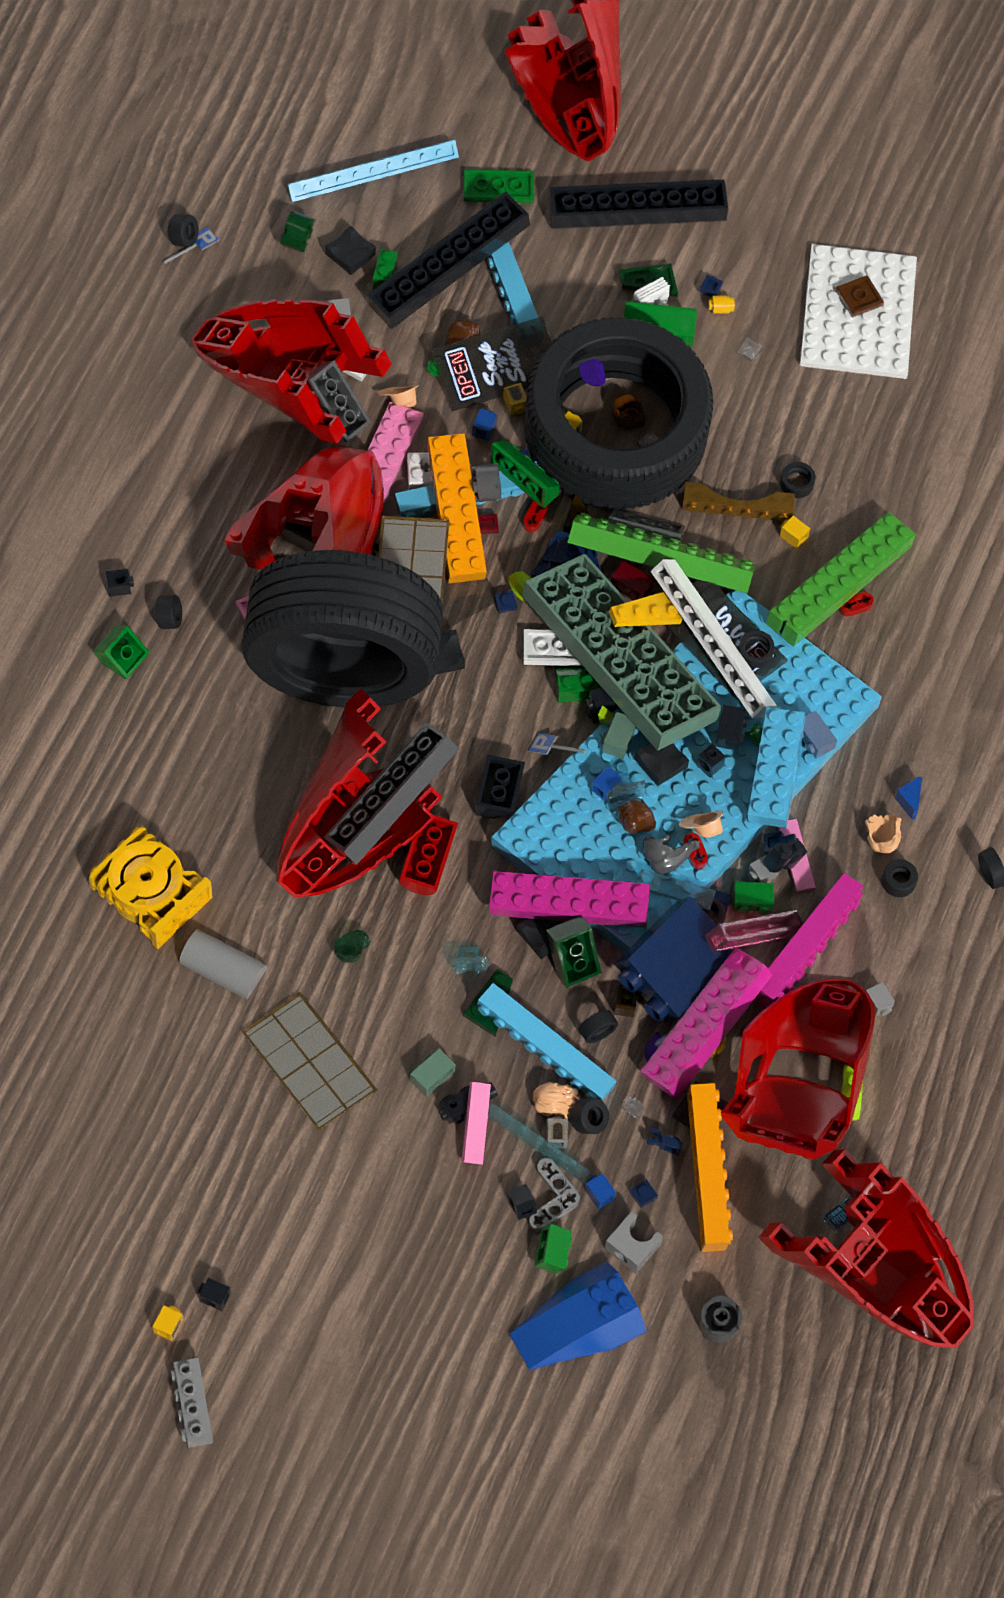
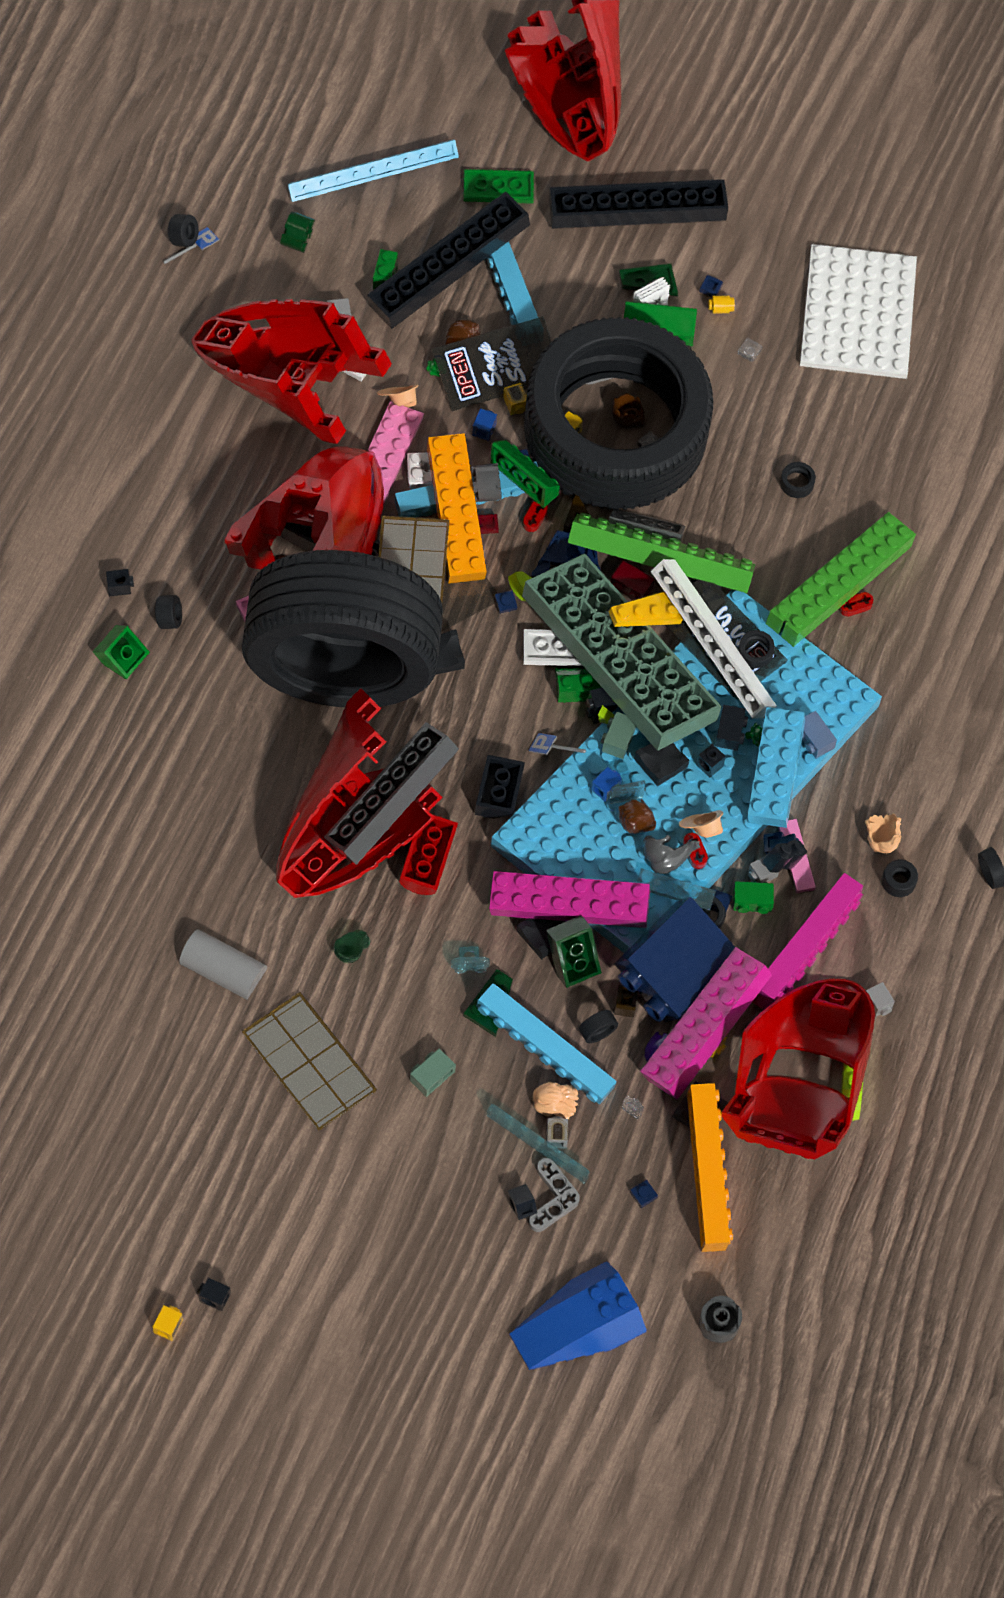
yellow brick [89,826,212,950] -> none
light grey brick [171,1358,213,1448] -> none
dark grey slope [308,360,371,442] -> none
black brick [325,225,376,275] -> none
black brick [438,1082,498,1124] -> none
bright pink tile [462,1082,491,1165] -> none
green brick [534,1224,572,1274] -> none
black tyre [570,1098,609,1134] -> none
dark purple brick [578,358,605,387] -> none
blue brick [585,1174,616,1209] -> none
light grey piece [605,1211,663,1273] -> none
dark blue plate [647,1127,683,1156] -> none
pearl gold arch [682,482,795,522] -> none
clear pink brick [705,910,803,953] -> none
red piece [758,1149,974,1348] -> none
yellow brick [780,516,810,549] -> none
tile [823,1195,852,1233] -> none
reddish brown tile [835,275,884,318] -> none
blue slope [895,777,922,819] -> none

